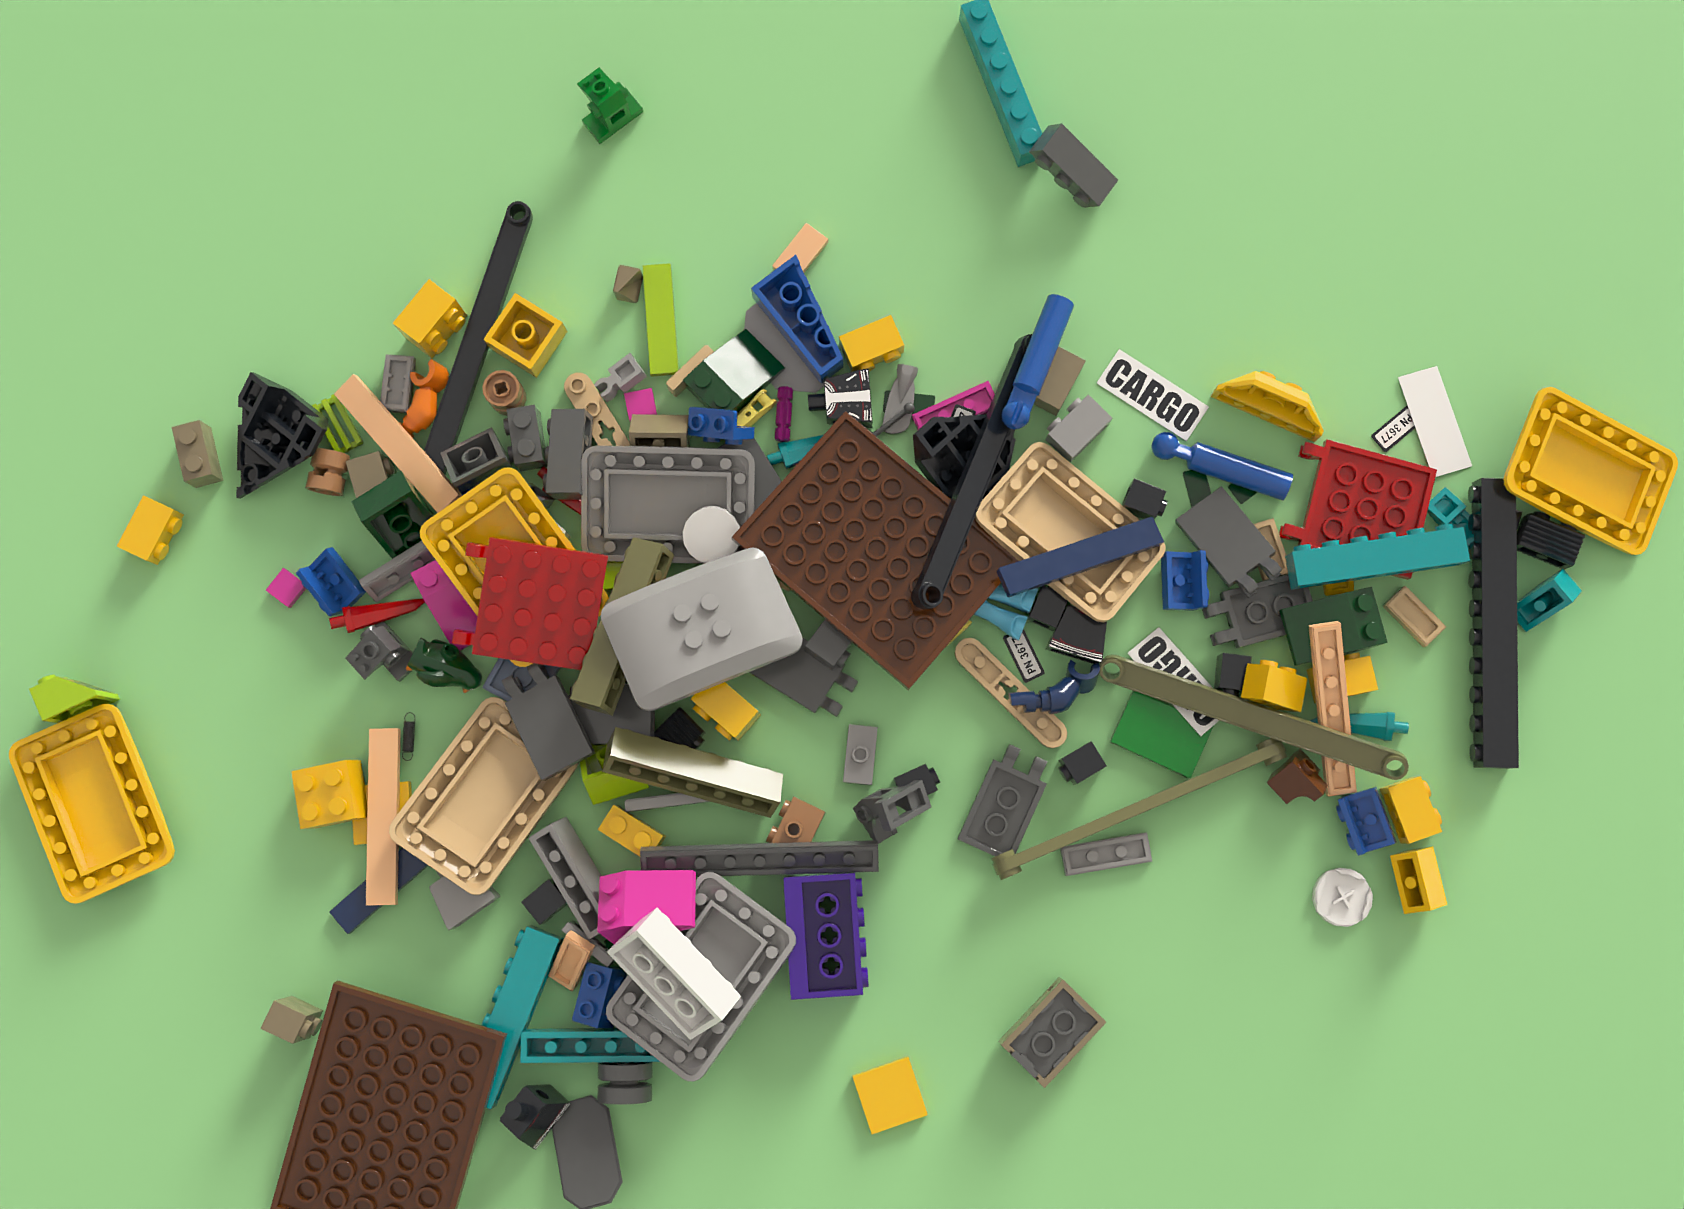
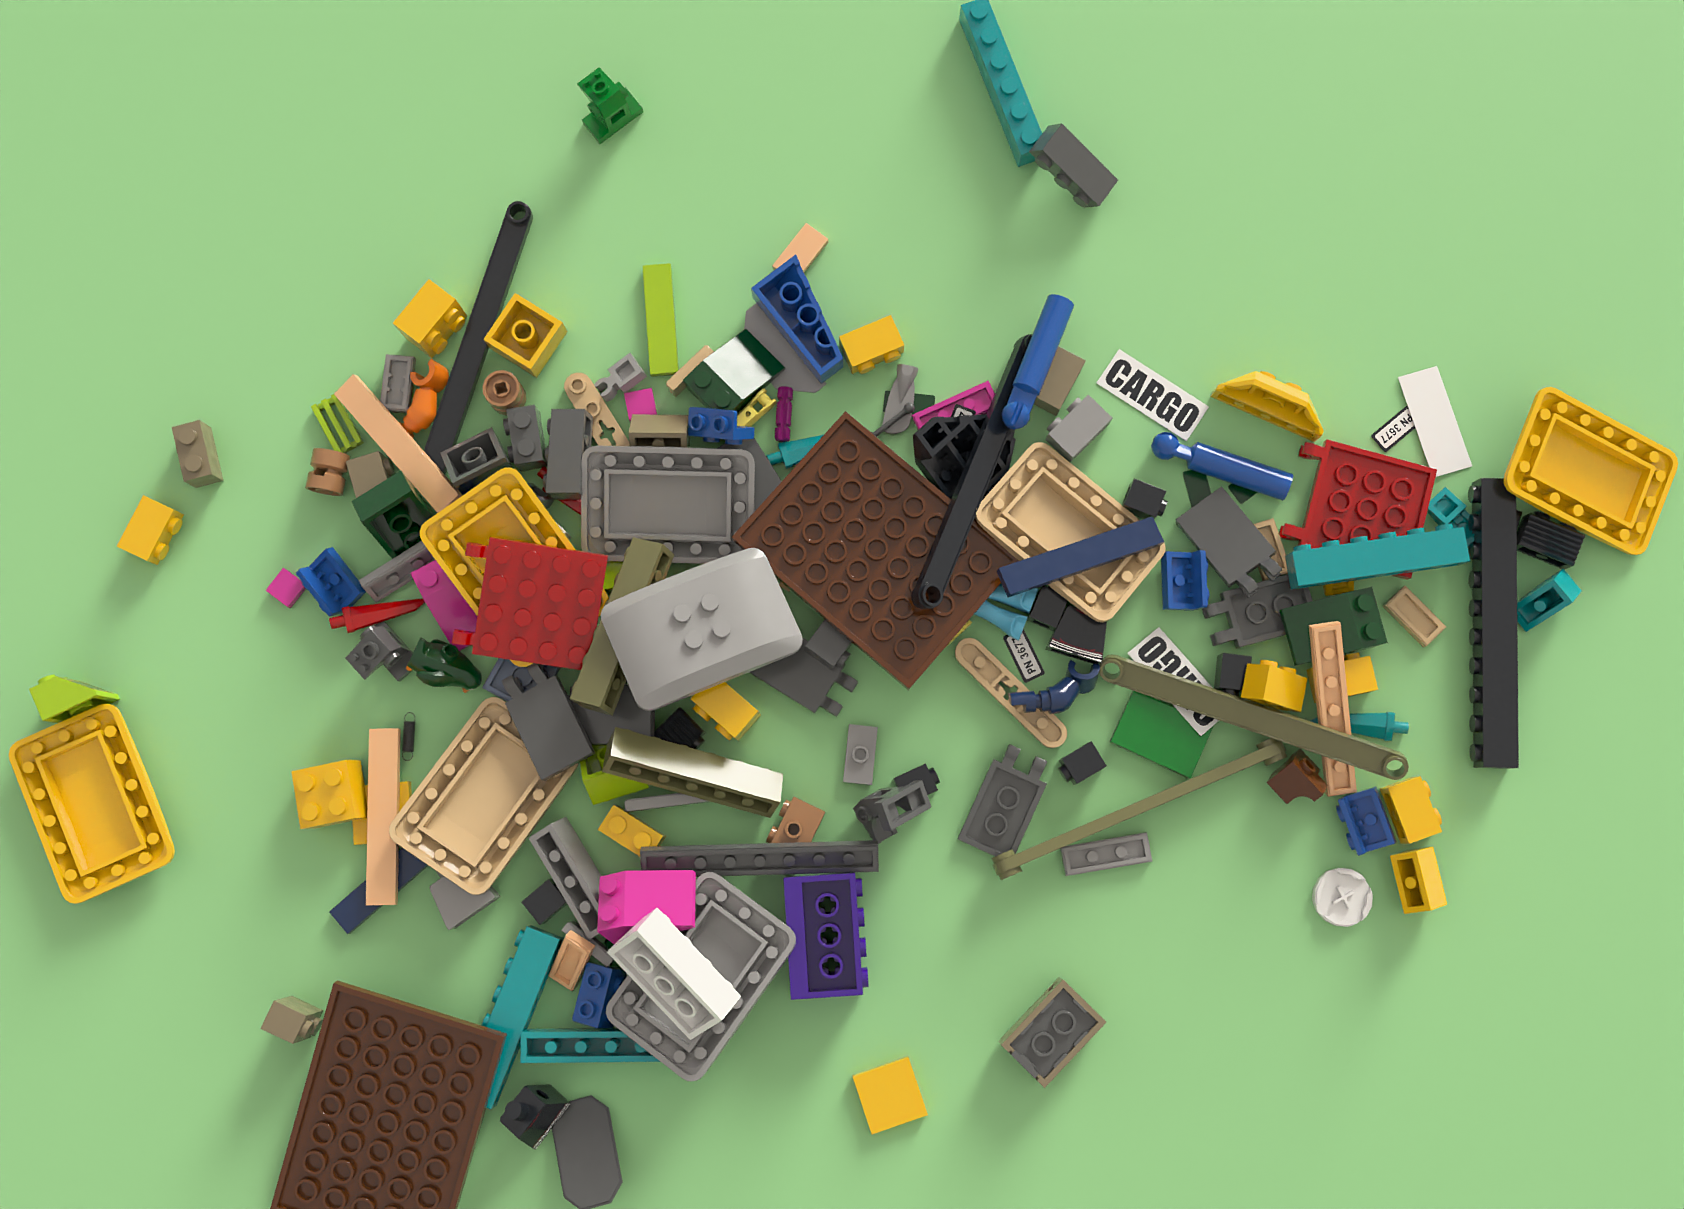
black wedge [236,372,328,499] -> none
dark grey wheel [597,1062,652,1104] -> none
dark tan slope [613,265,643,303] -> none
white tile [683,506,740,563] -> none
torso [808,369,873,428] -> none

